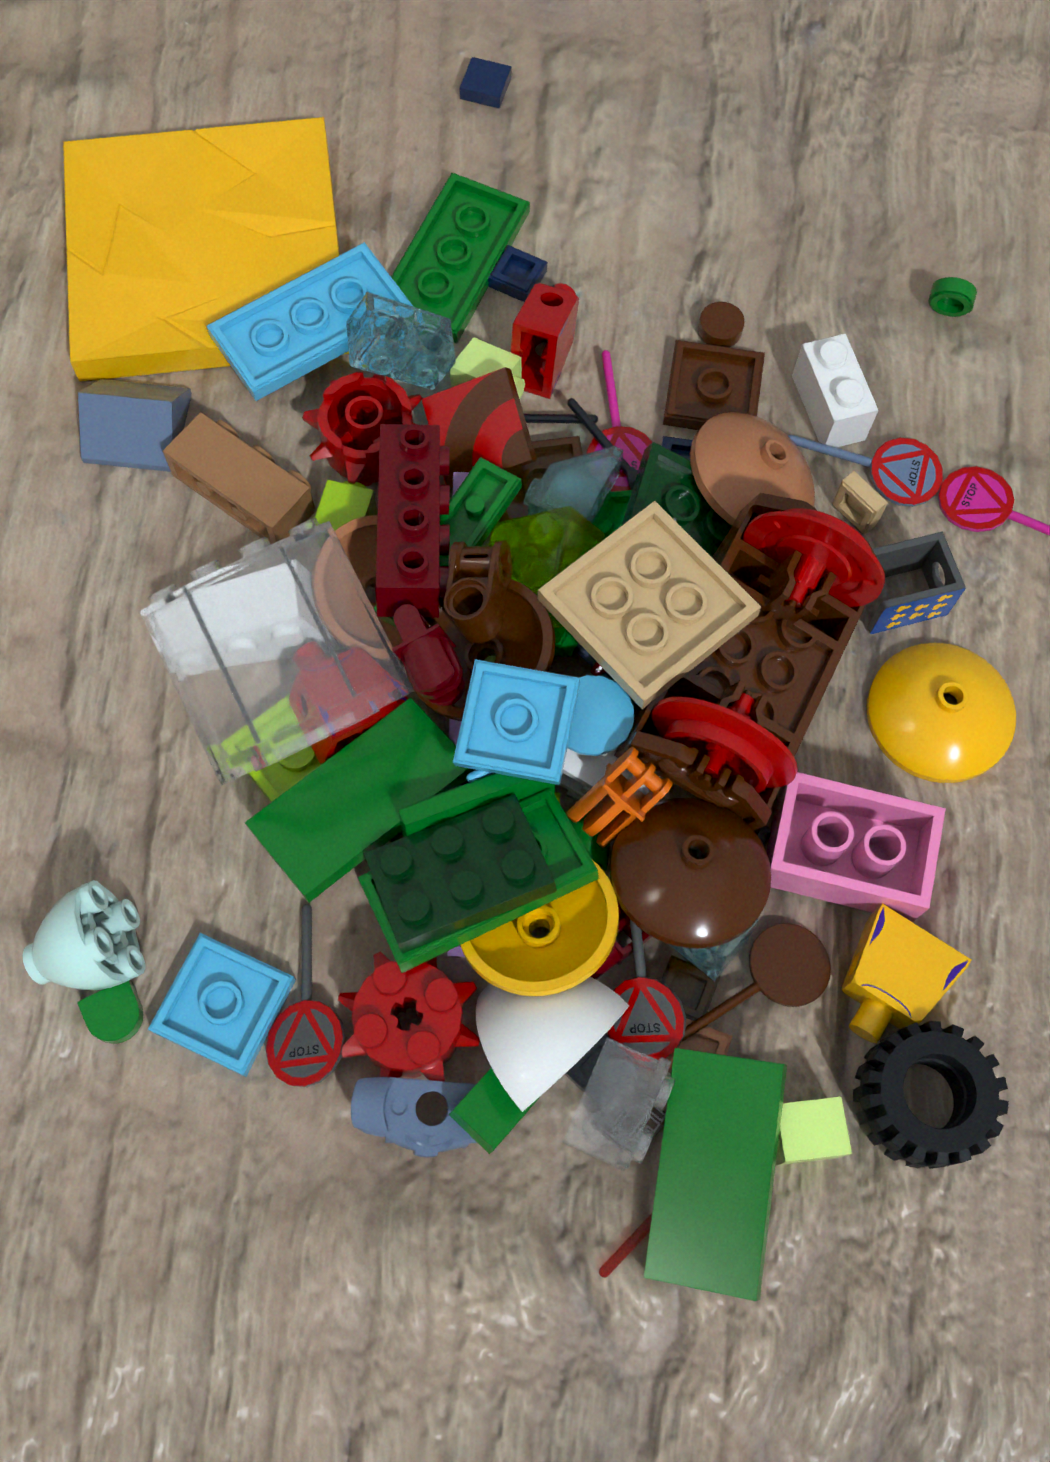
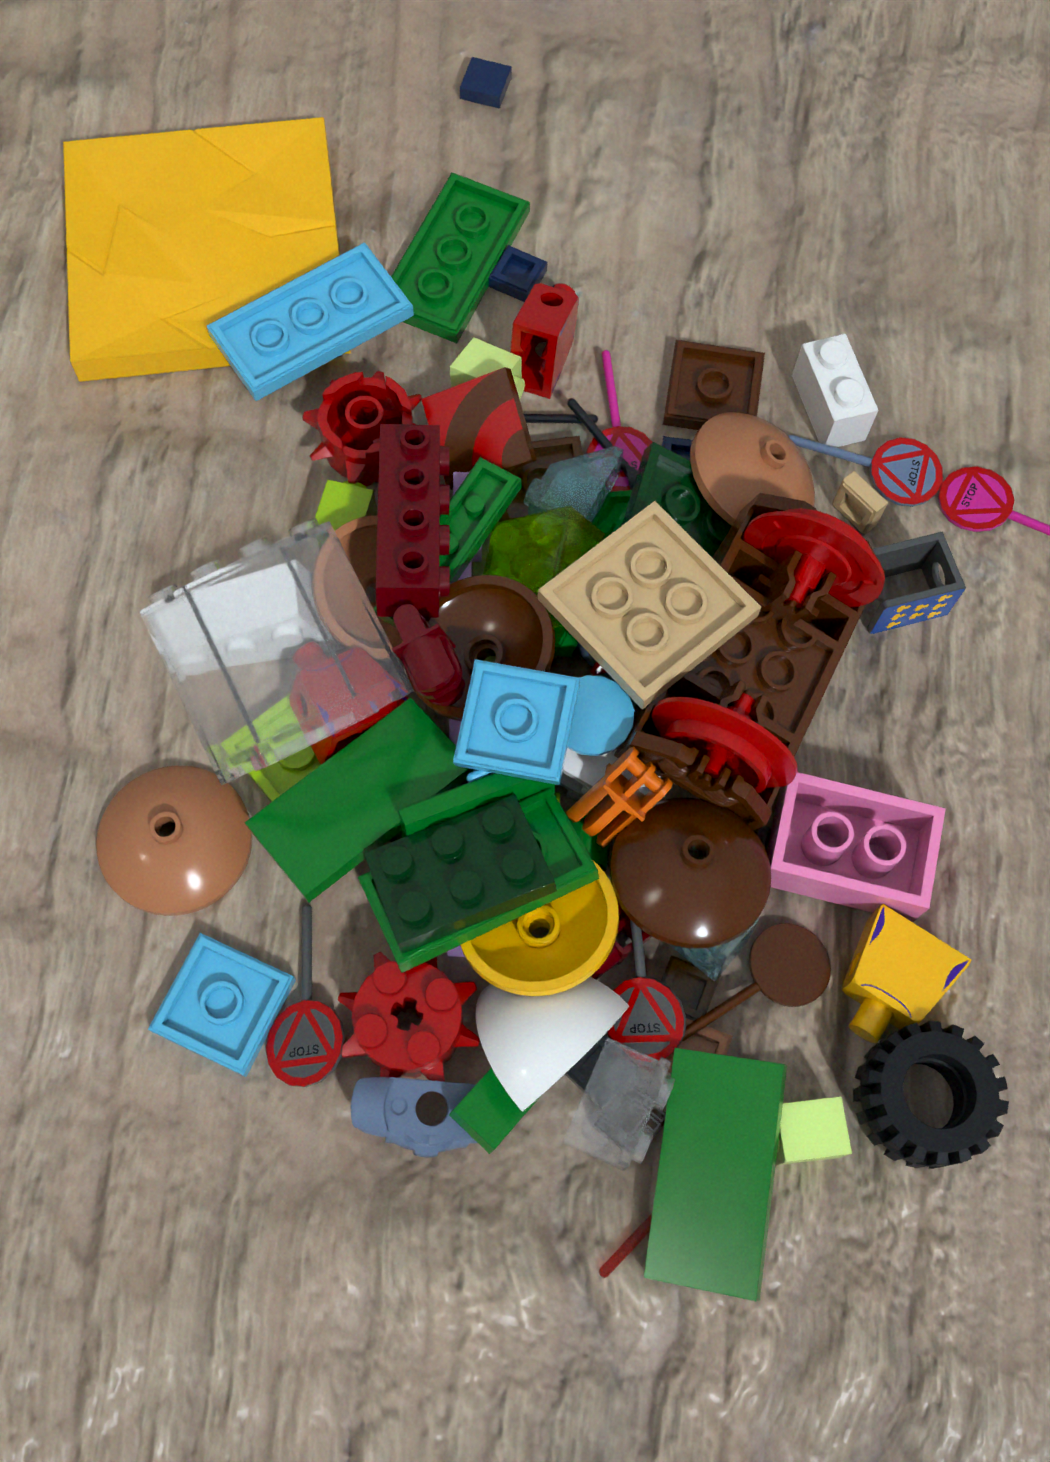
light aqua piece [23,880,146,990] -> none
green tile [77,980,143,1044] -> none
sand blue slope [78,379,192,472] -> none
medium nougat brick [163,412,315,551] -> none
clear light blue brick [346,292,456,390] -> none
reddish brown piece [444,540,512,643] -> none
reddish brown tile [698,302,745,347] -> none
yellow dish [866,643,1016,783] -> none
green tile [928,277,977,317] -> none
none -> nougat dish [96,766,253,916]

